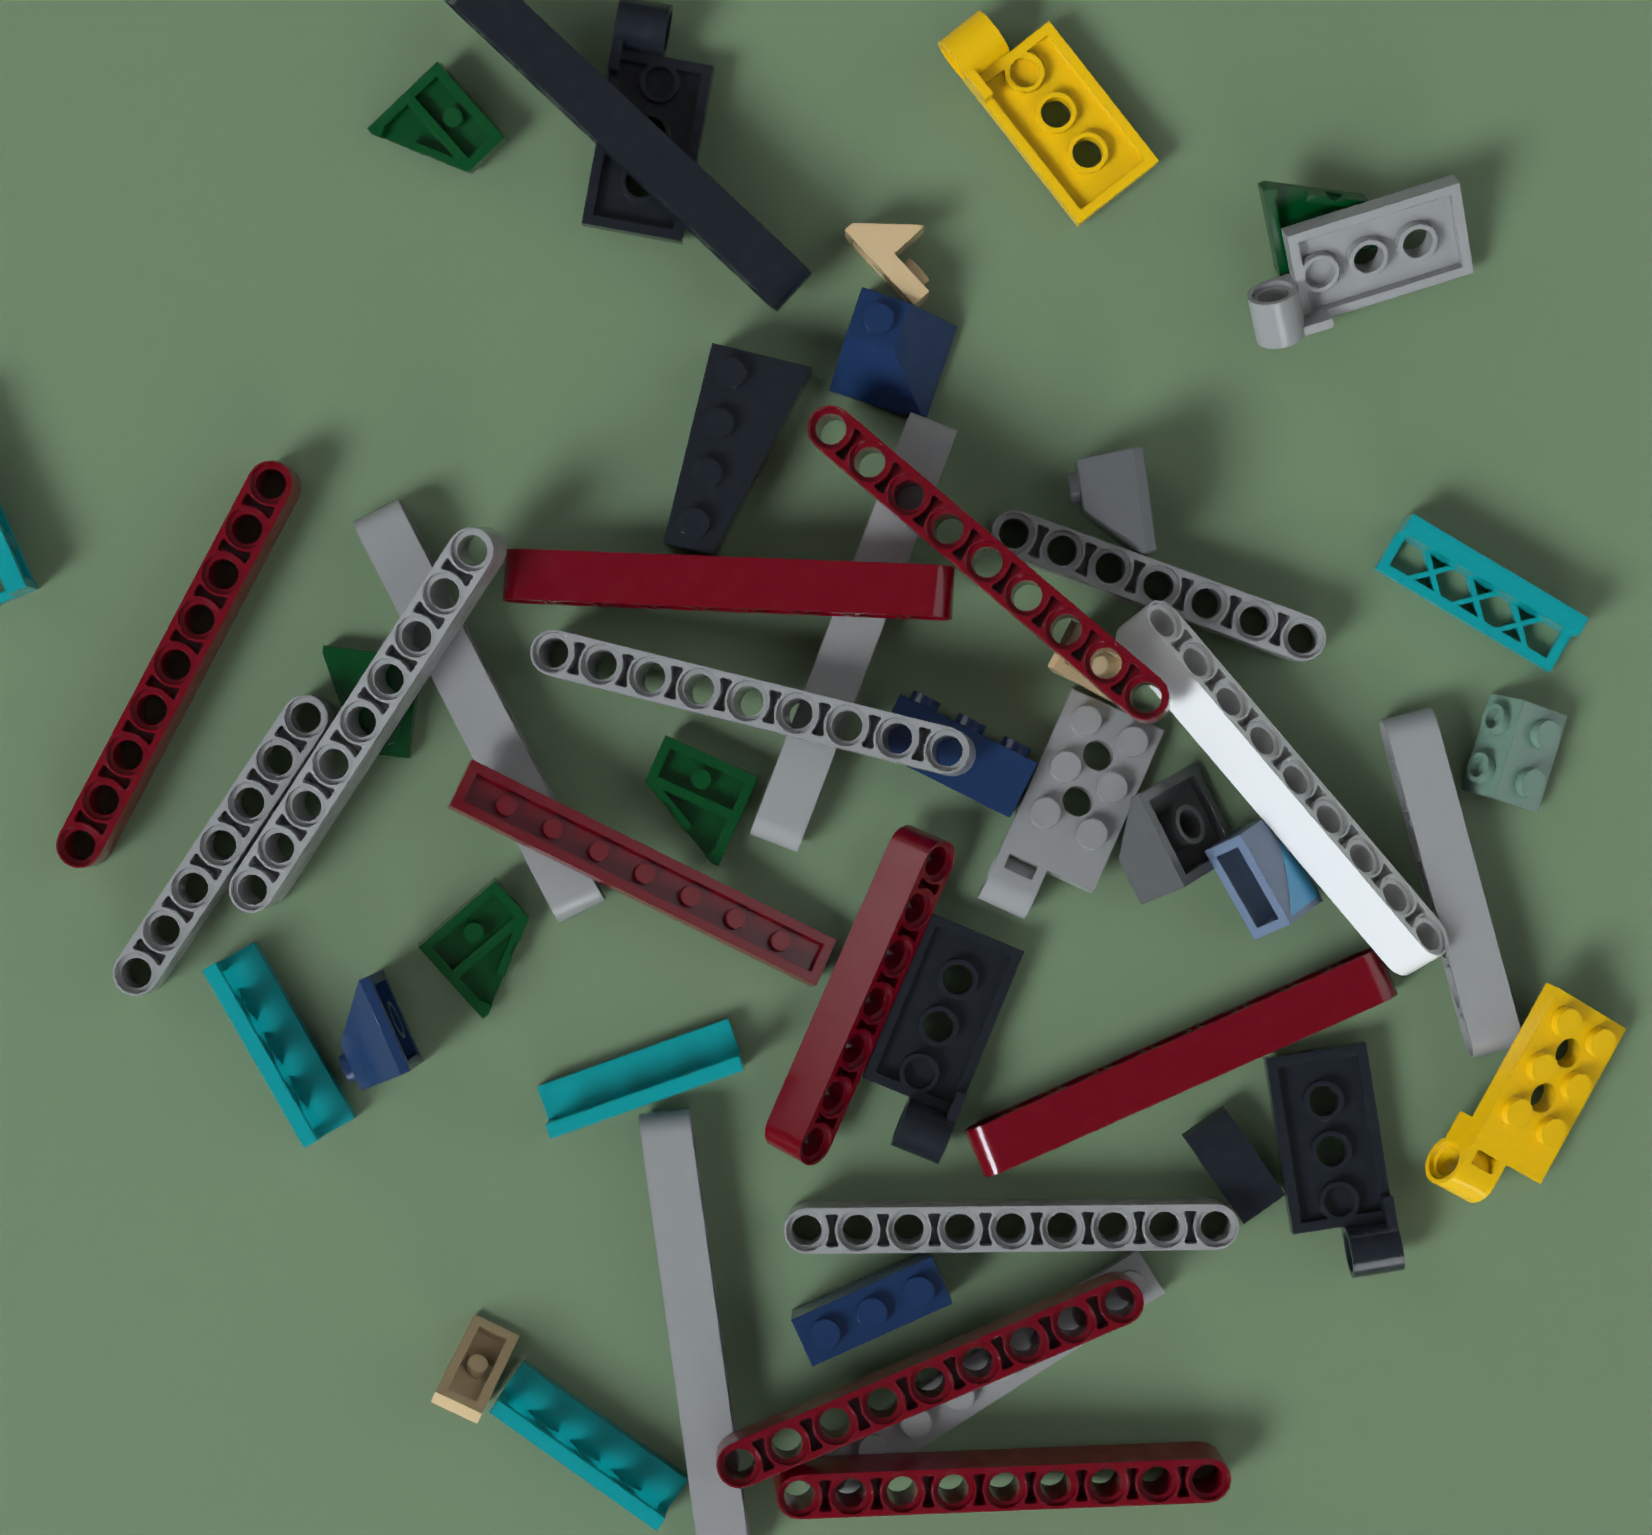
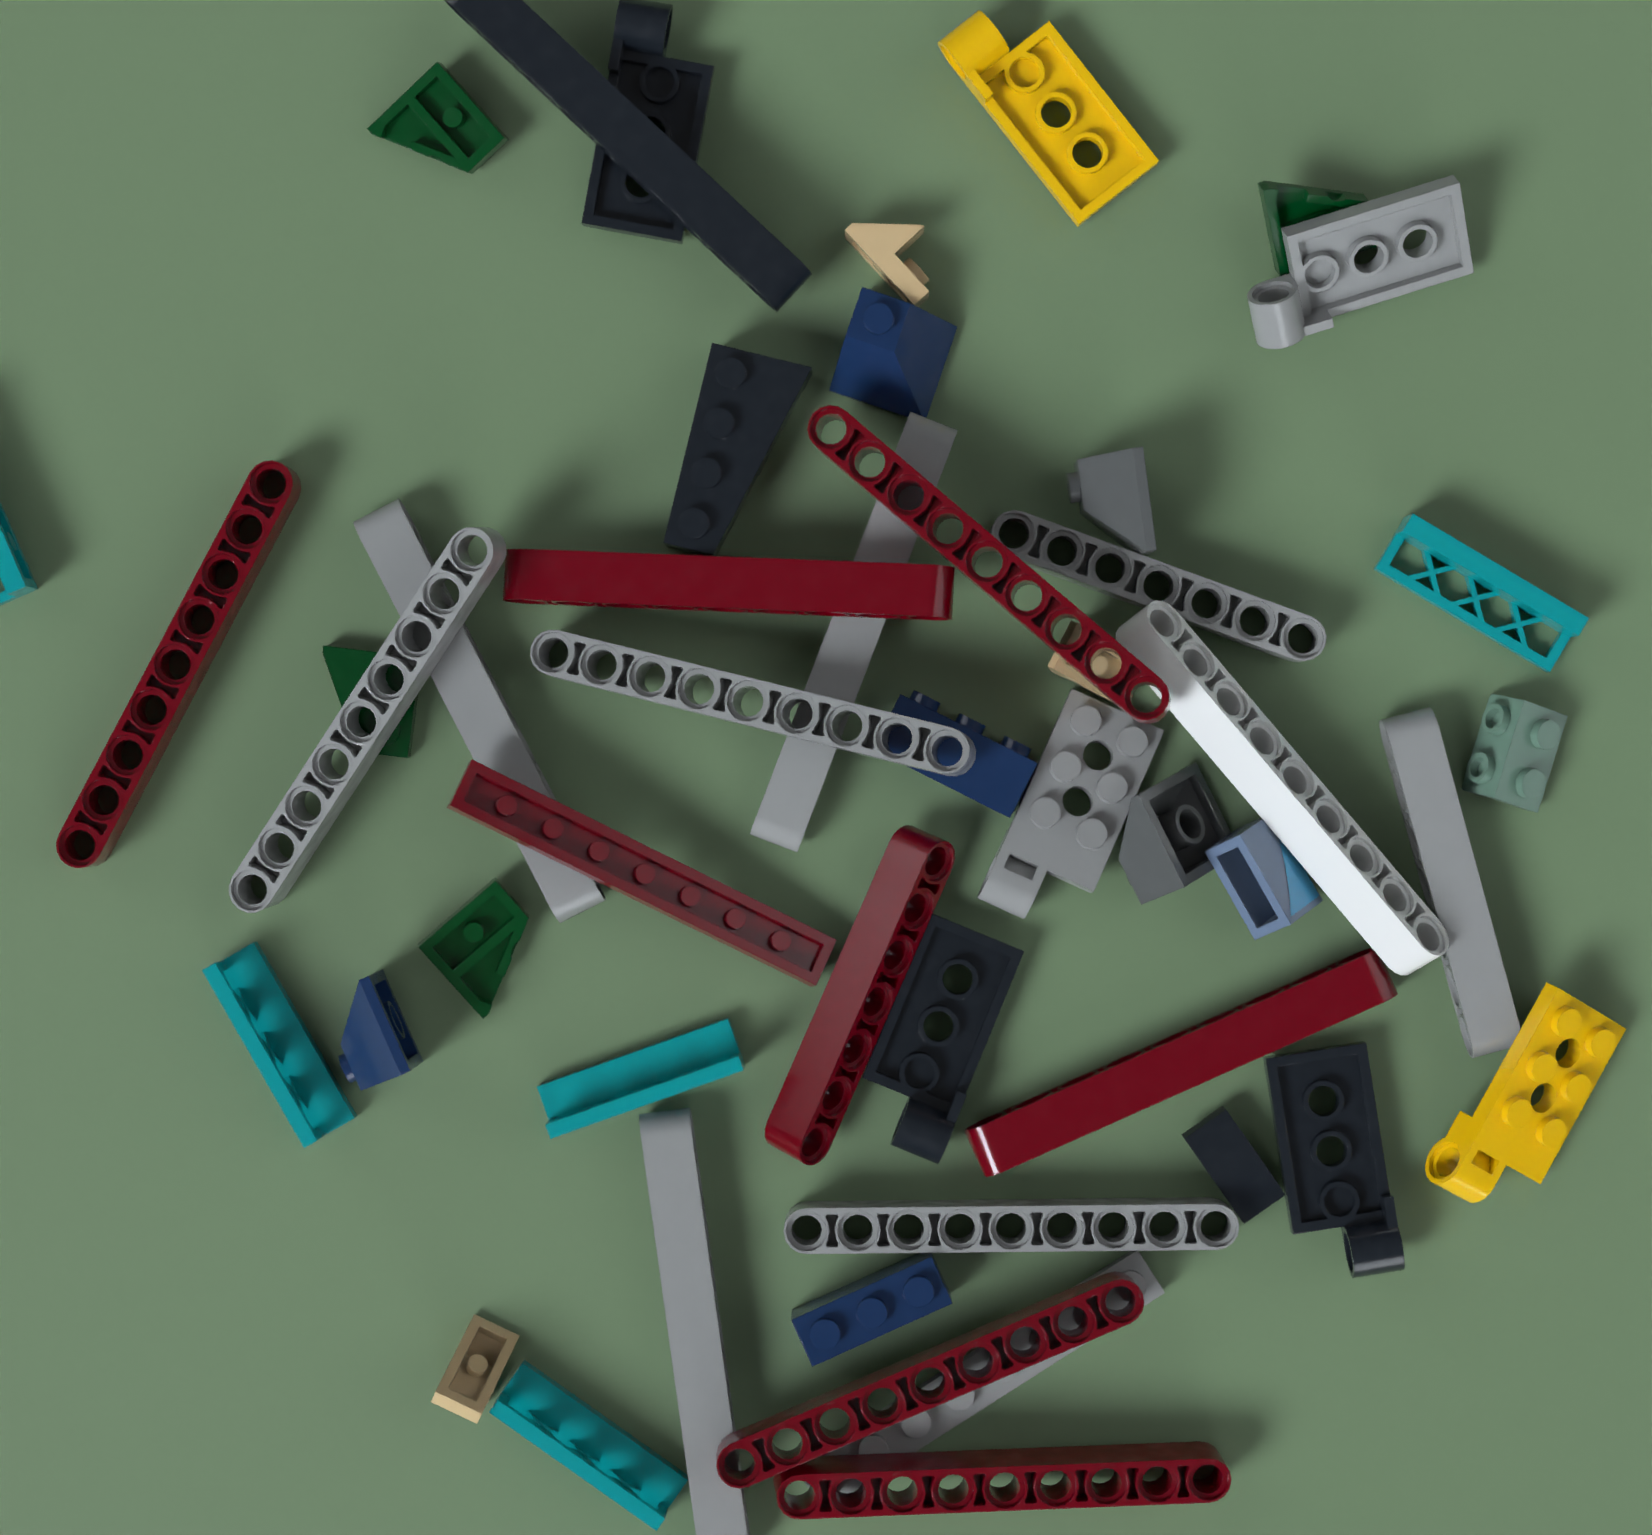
light grey beam [113,695,335,996] -> none
dark green wing [645,735,758,866] -> none

